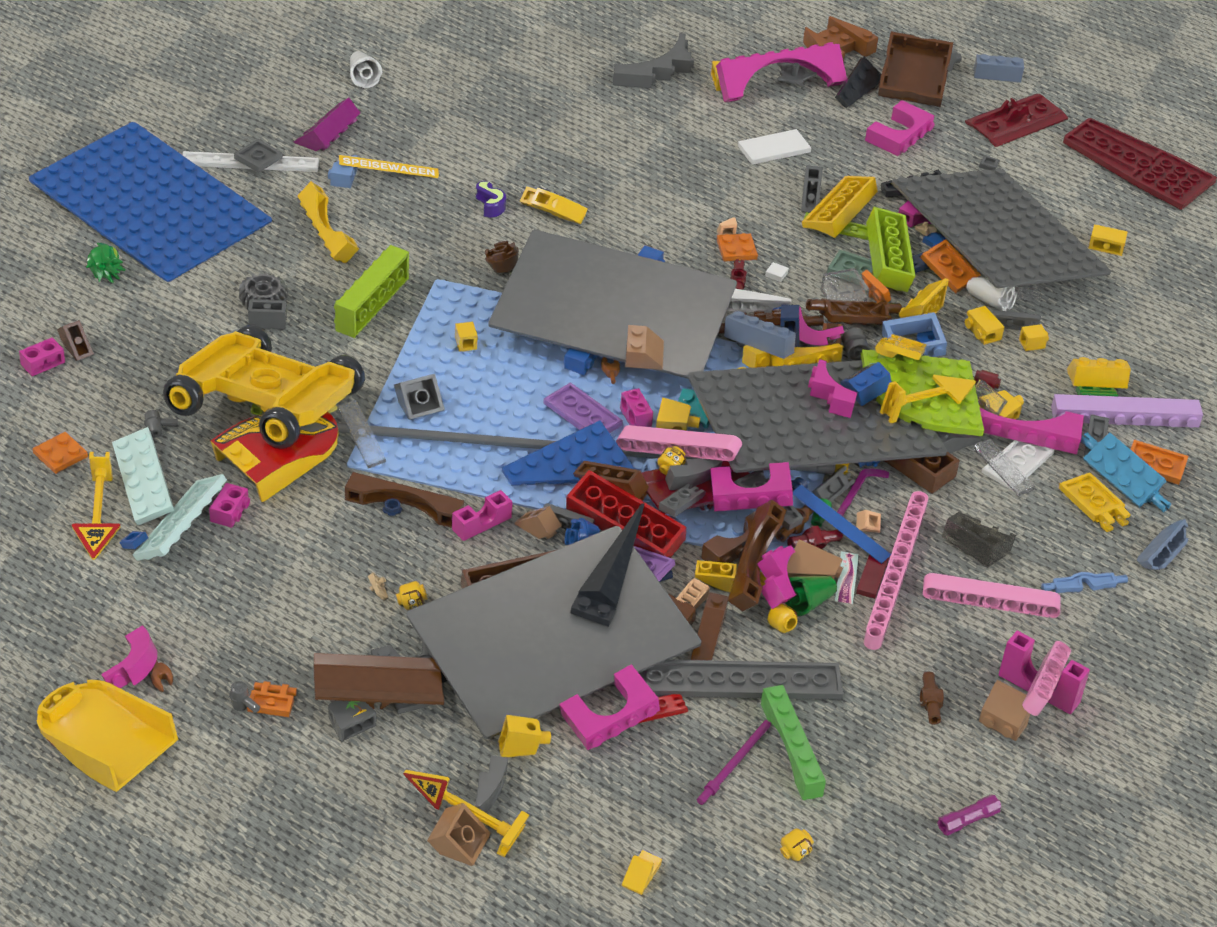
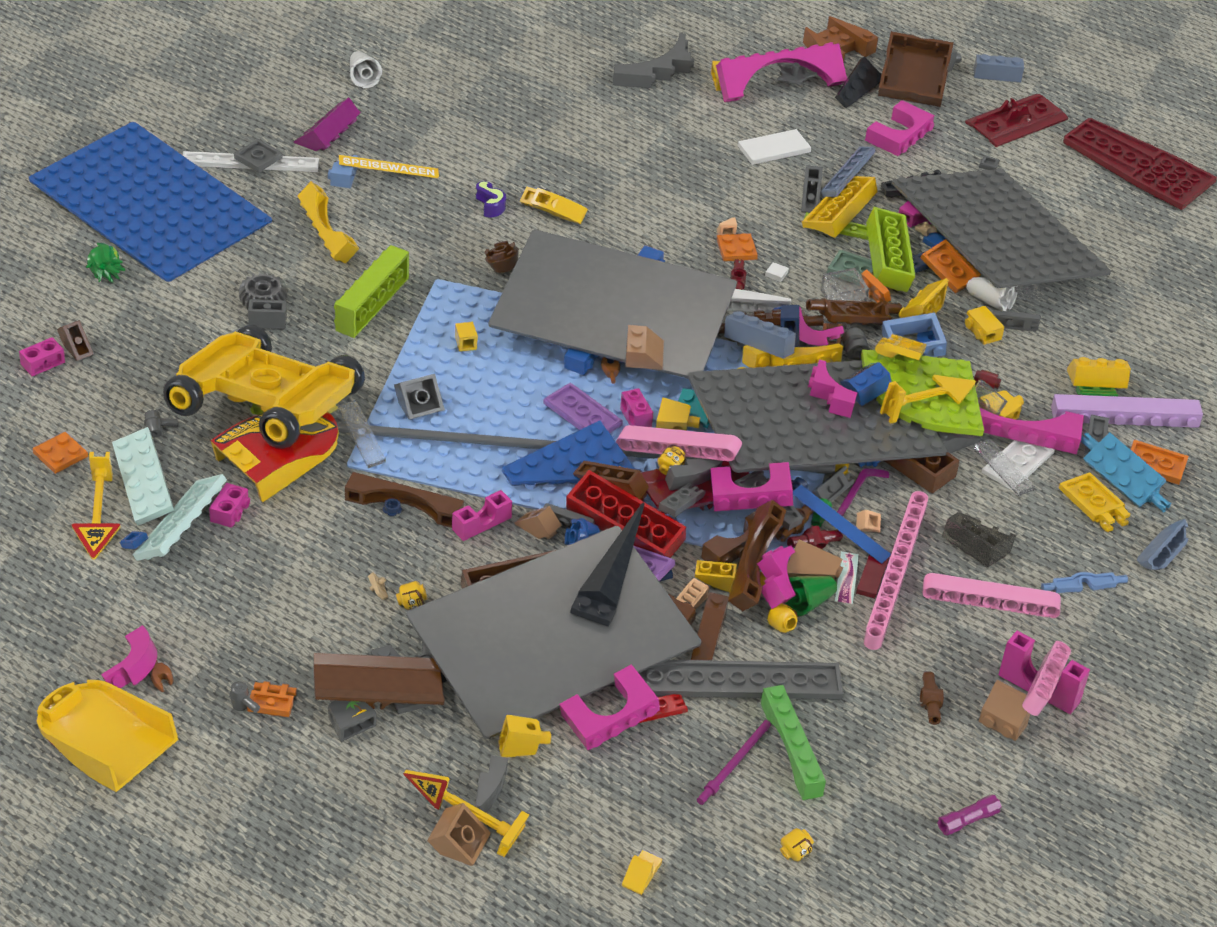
yellow brick [1019,324,1049,351] -> none
yellow brick [1088,224,1128,256] -> none
none -> sand blue tile [821,147,875,197]

